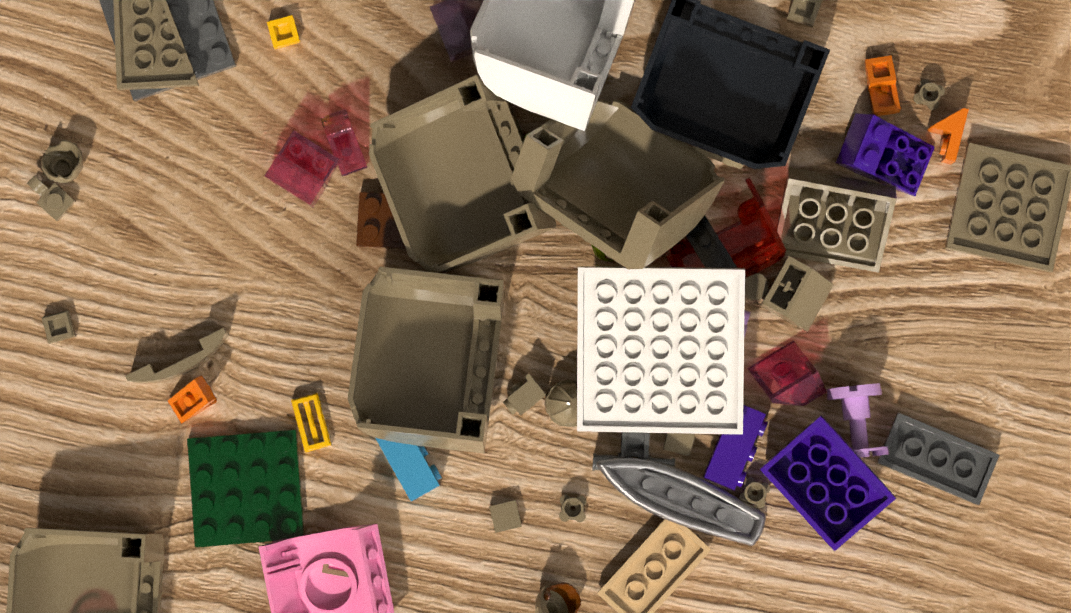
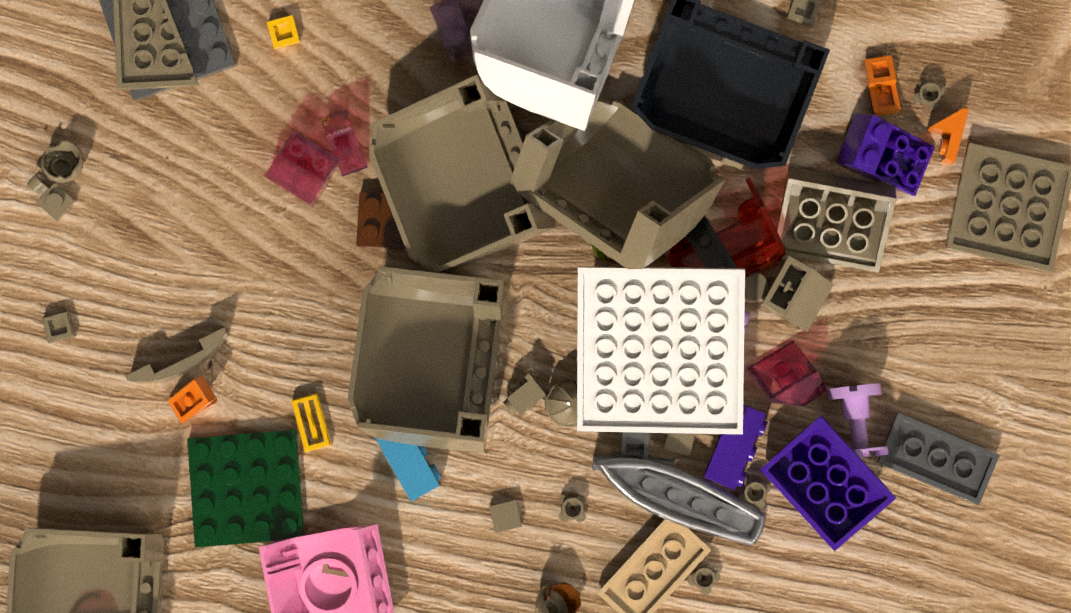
none -> dark tan plate [688,562,720,595]

